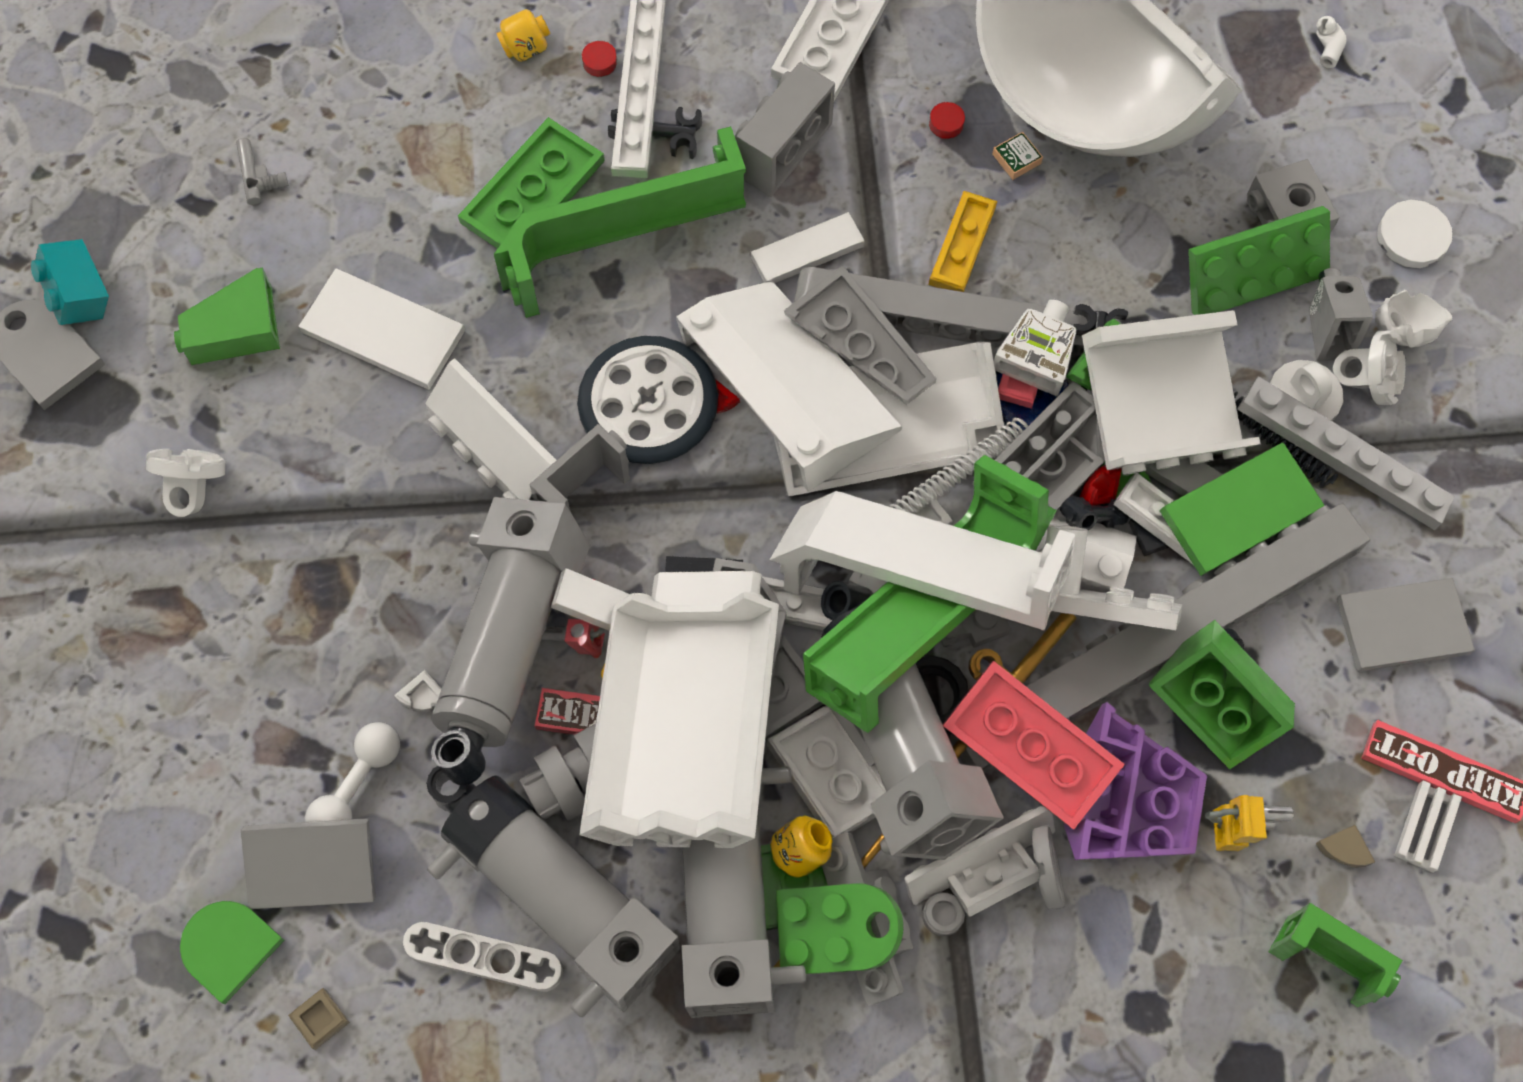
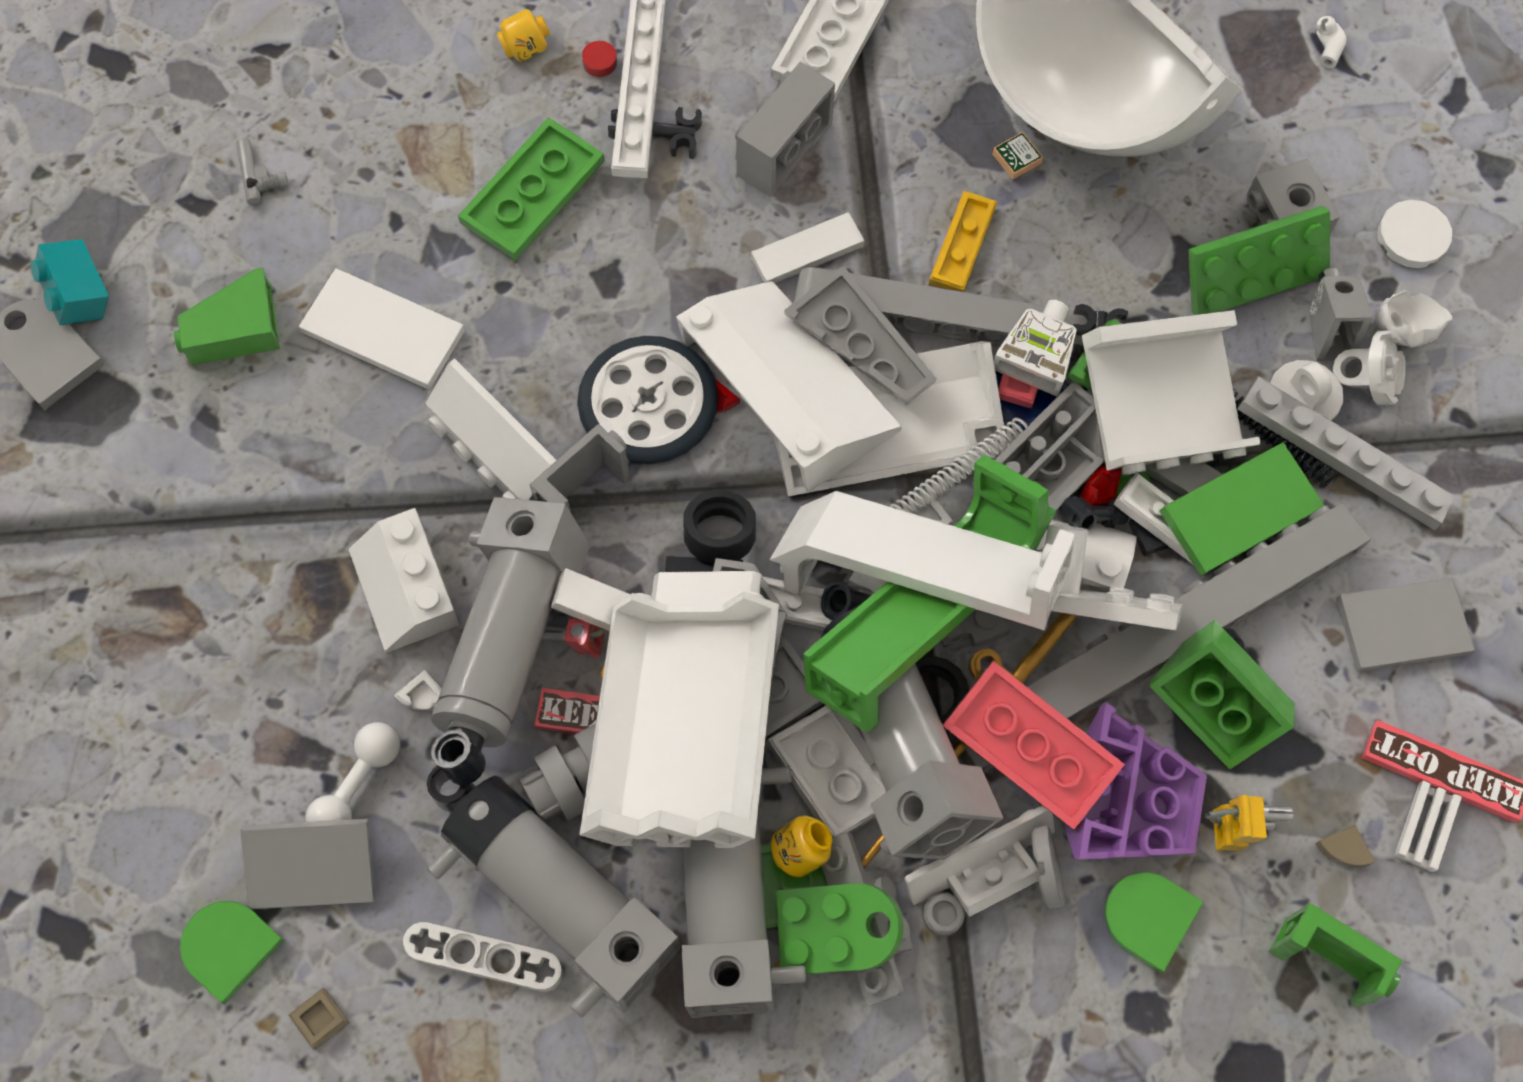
white tile [146,449,225,517] -> none
bright green panel [494,126,746,318] -> none
red tile [929,102,965,139] -> none
none -> white slope [349,508,460,653]
none -> black tyre [683,490,756,565]
none -> bright green tile [1104,872,1204,974]

